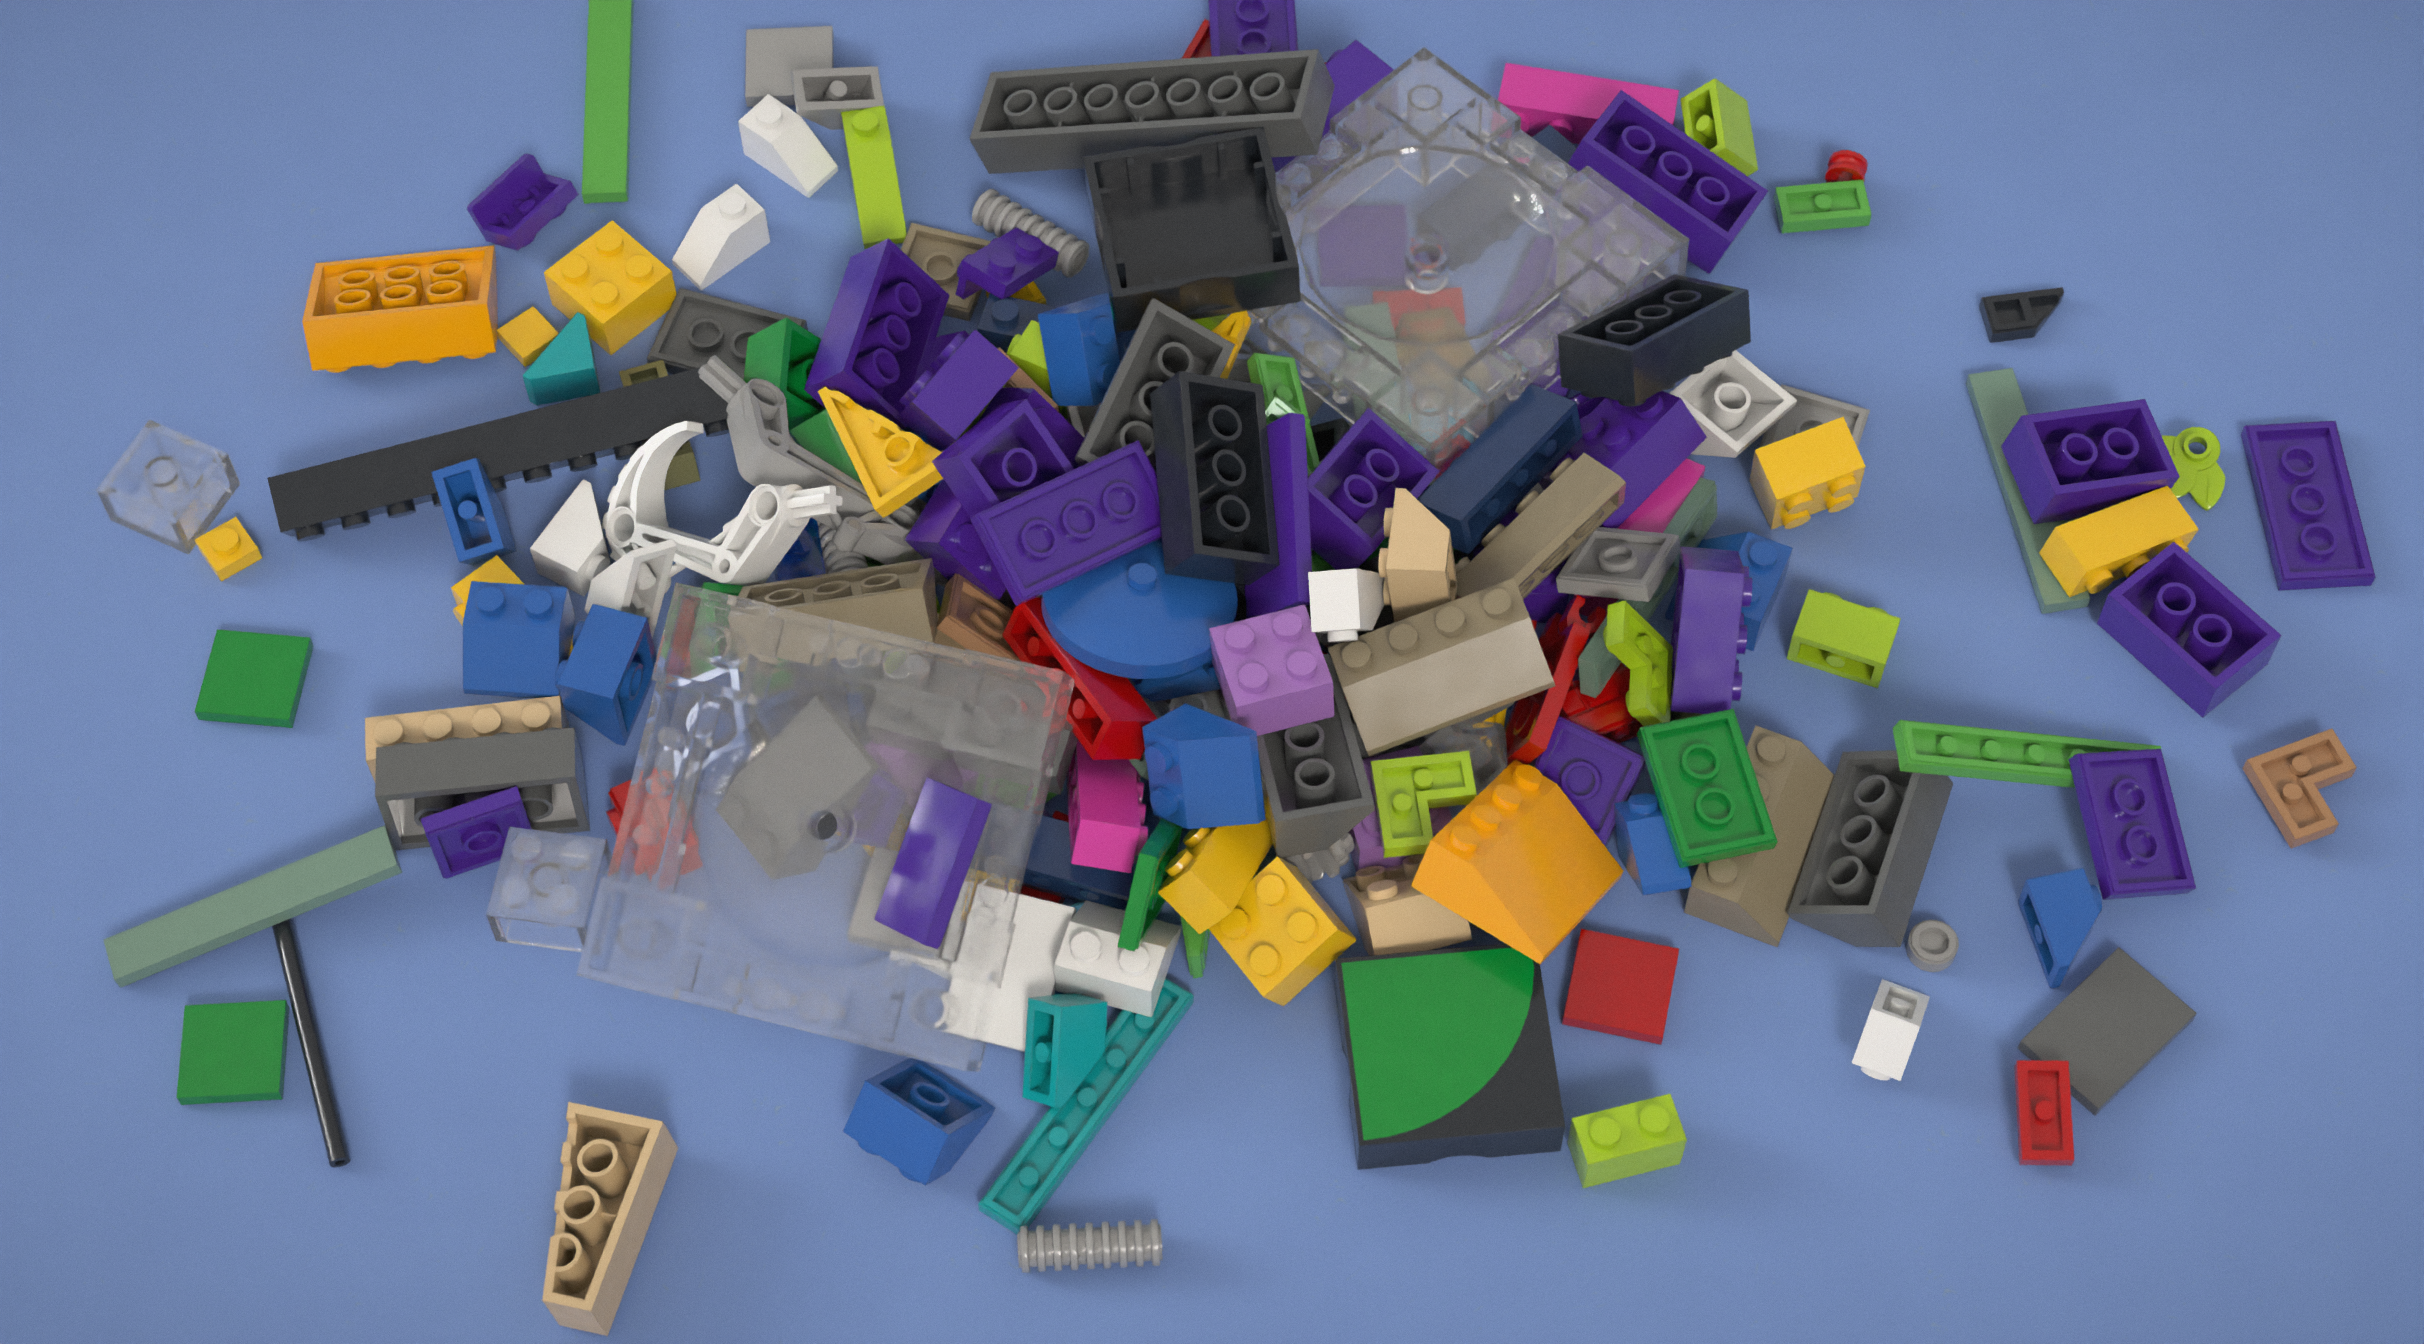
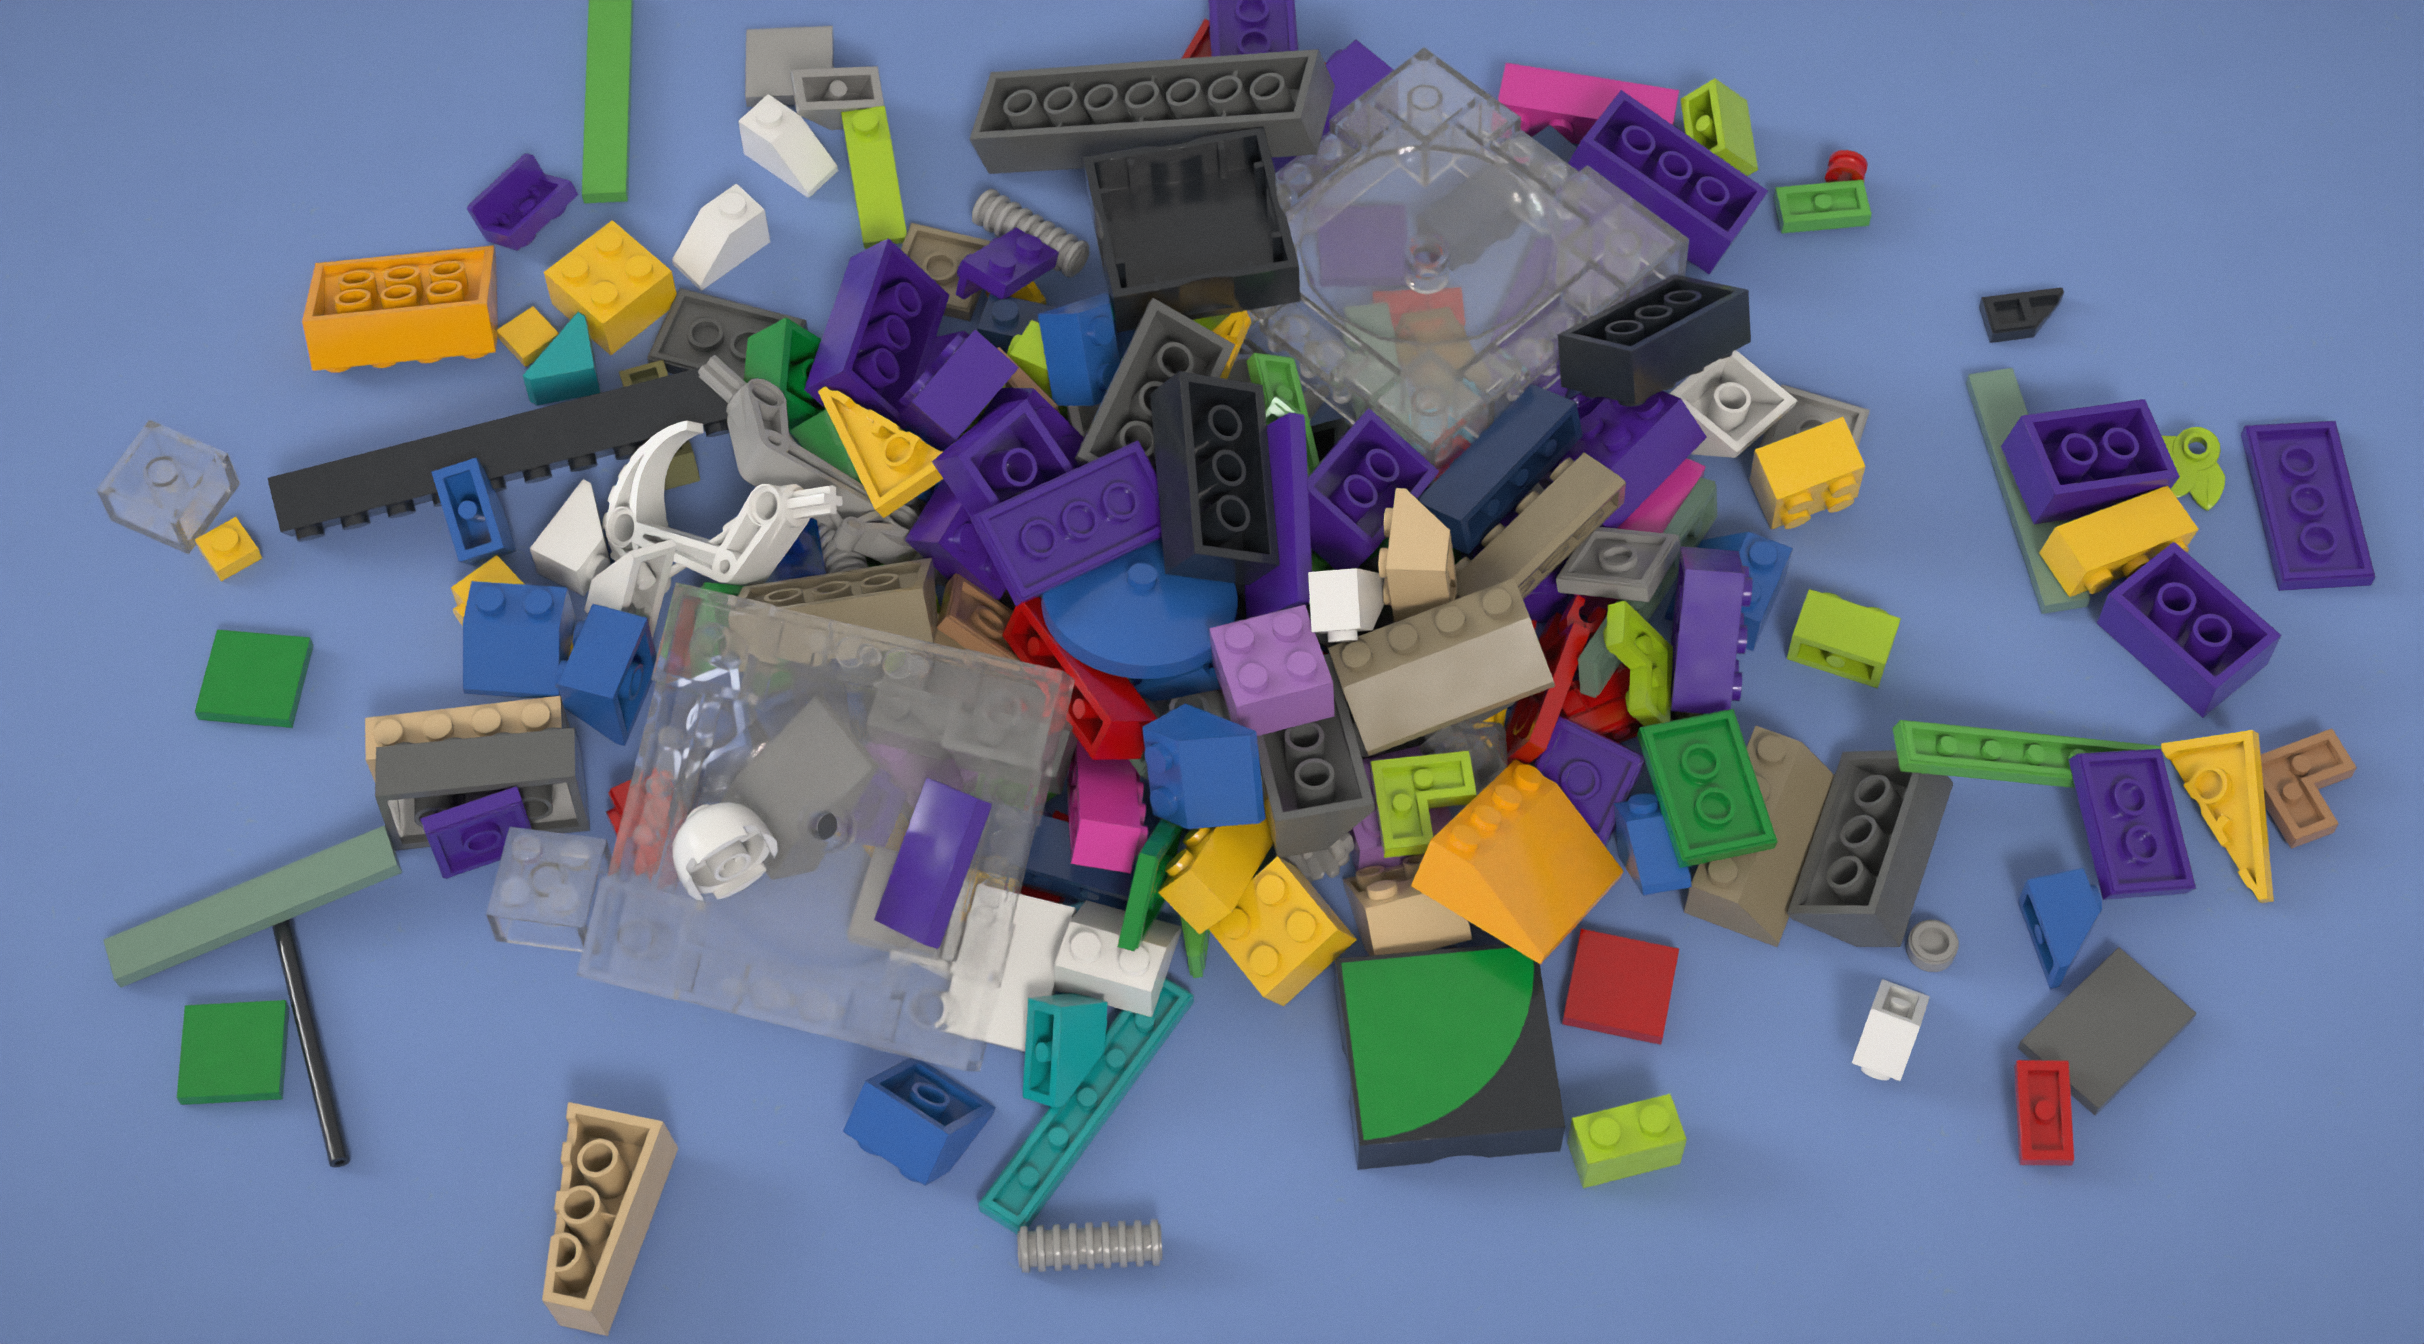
none -> white cylinder [673,802,778,901]
none -> yellow wing [2161,730,2274,903]

